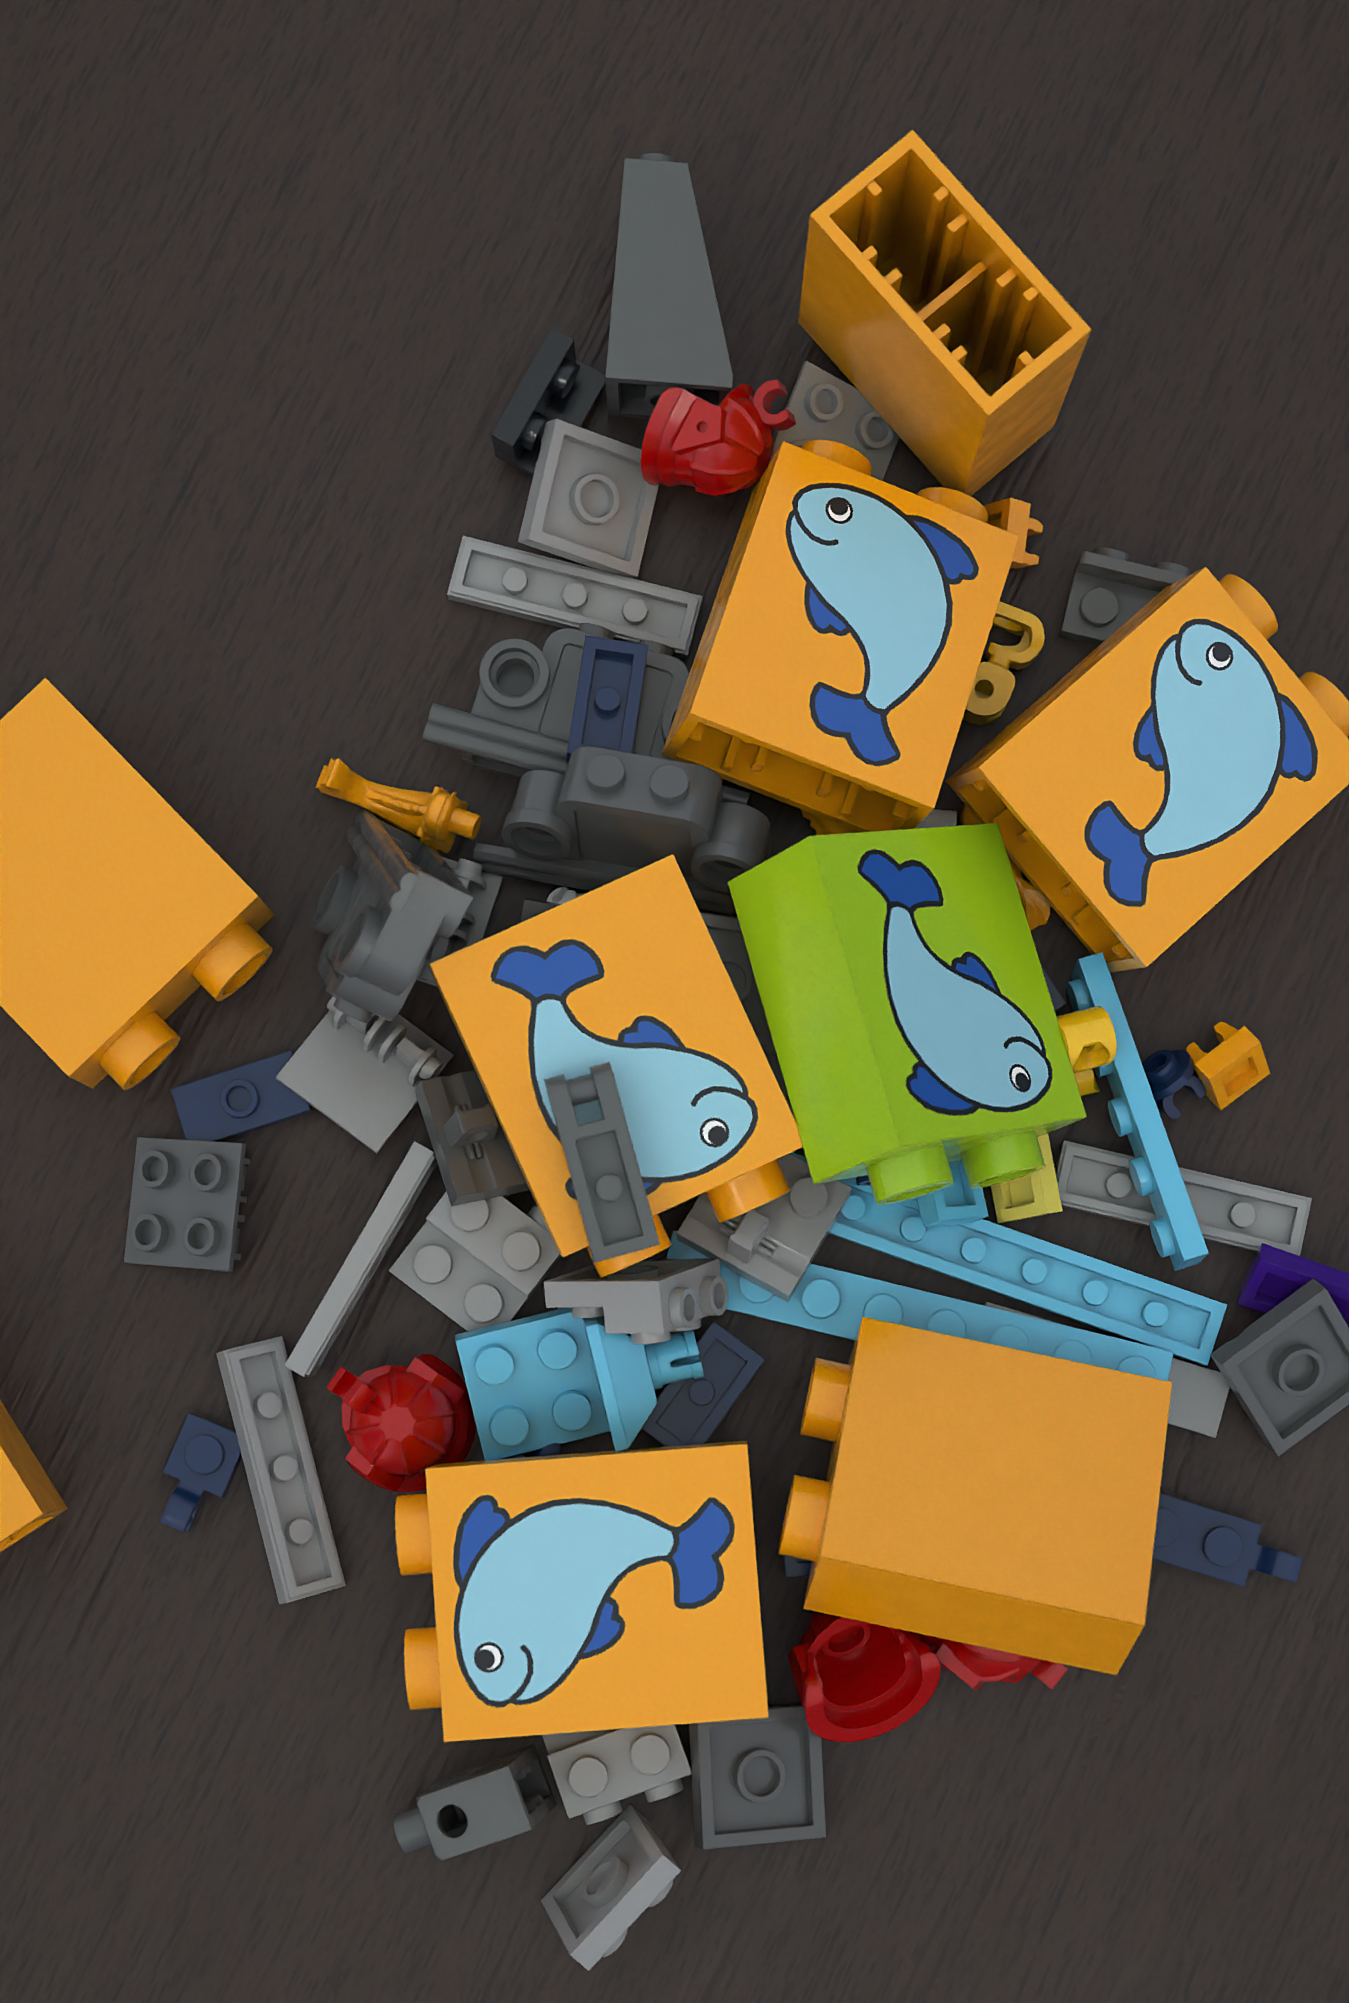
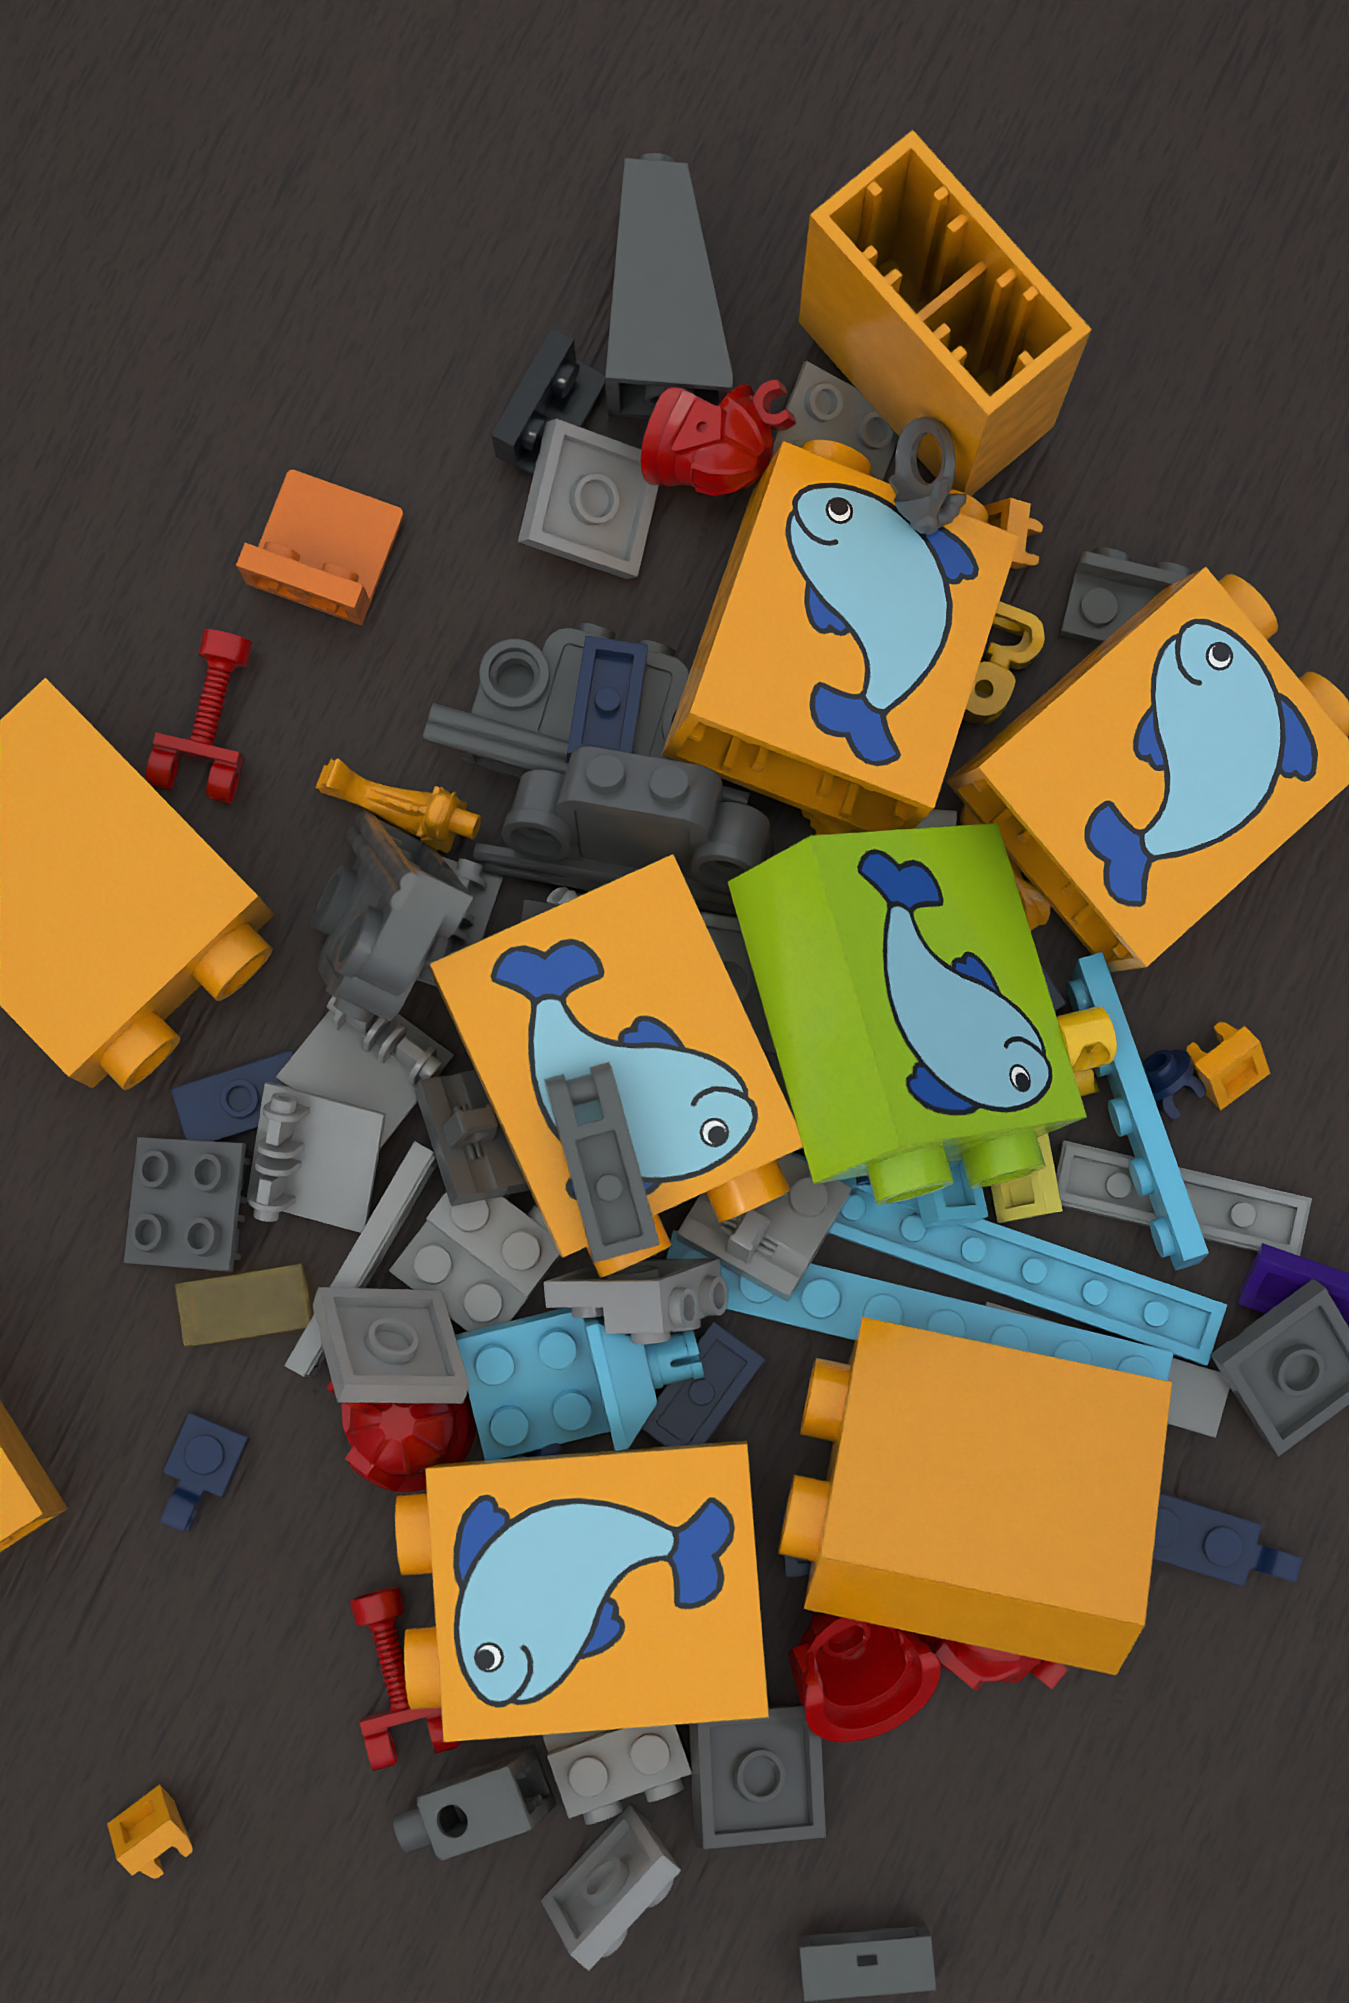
light grey tile [216,1336,346,1604] -> none
light grey tile [447,536,703,660] -> none
none -> light orange tile [107,1784,193,1879]
none -> red bar [145,629,252,804]
none -> clear yellow tile [175,1264,312,1348]
none -> orange bracket [236,470,404,626]
none -> light grey hinge [247,1081,386,1233]
none -> light grey hinge [312,1287,470,1404]
none -> red bar [349,1586,461,1771]
none -> dark grey piece [797,1925,936,2002]
none -> dark grey piece [888,416,967,535]

